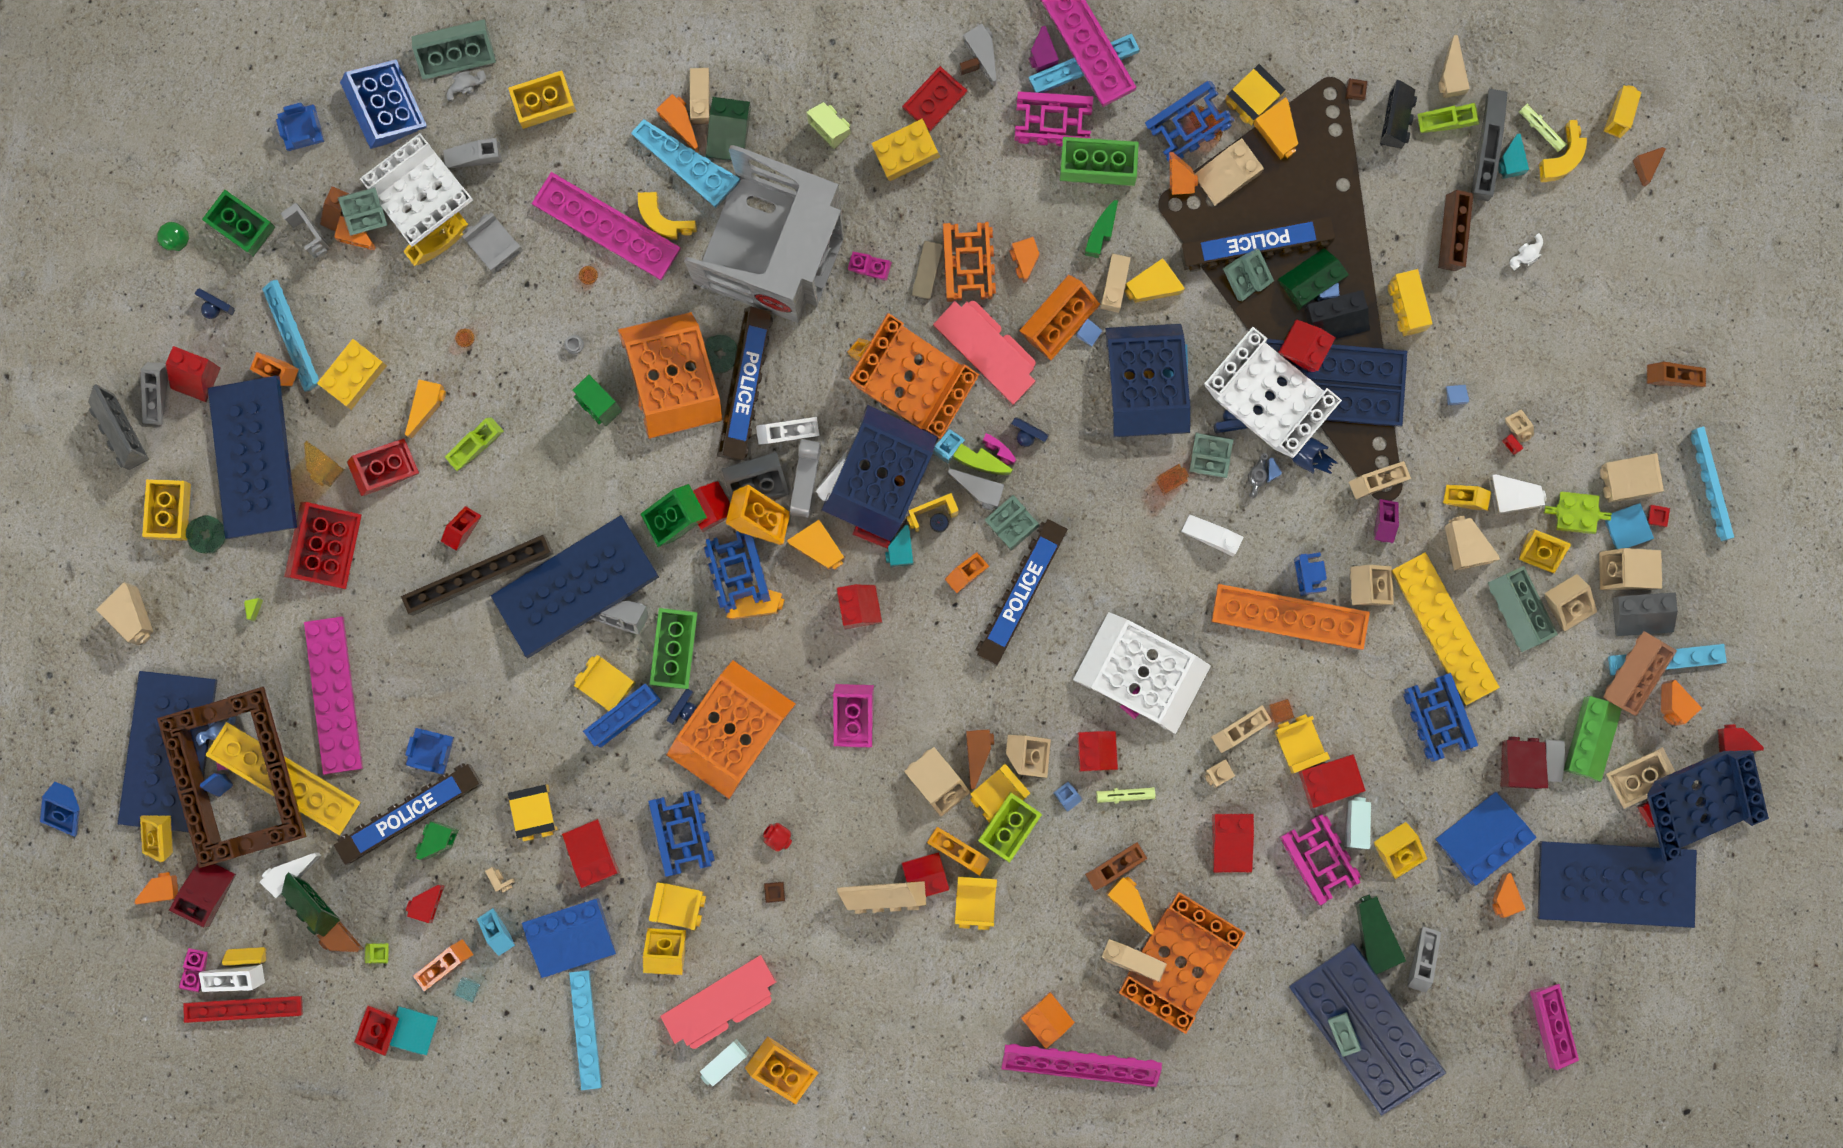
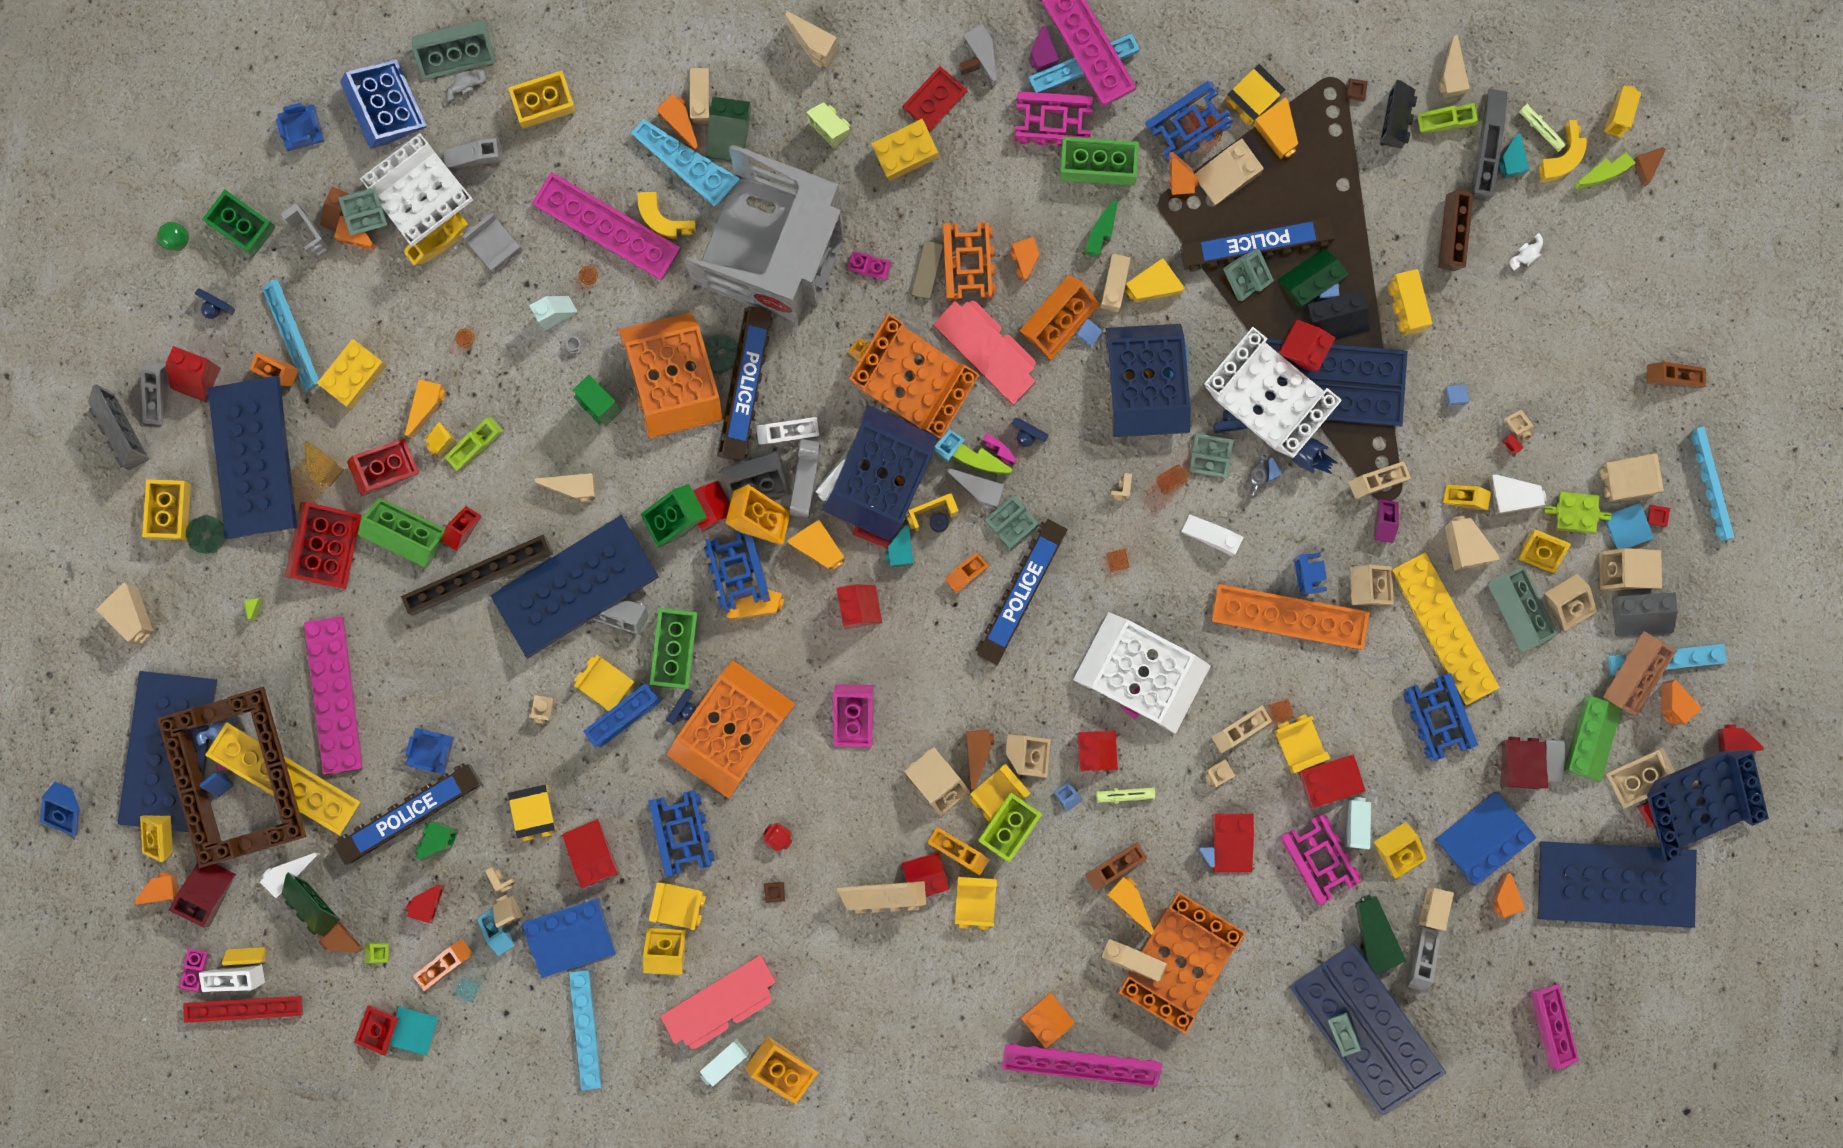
none -> bright green slope [358,497,445,568]
none -> yellow slope [425,422,458,457]
none -> tan slope [493,895,523,928]
none -> light aqua slope [529,296,578,331]
none -> tan bracket [529,695,554,724]
none -> tan slope [535,473,596,503]
none -> tan slope [785,11,838,68]
none -> clear orange plate [1106,549,1130,572]
none -> tan bracket [1110,473,1132,501]
none -> medium blue slope [1198,847,1215,867]
none -> tan hinge [1419,887,1454,931]
none -> lime slope [1574,152,1635,189]

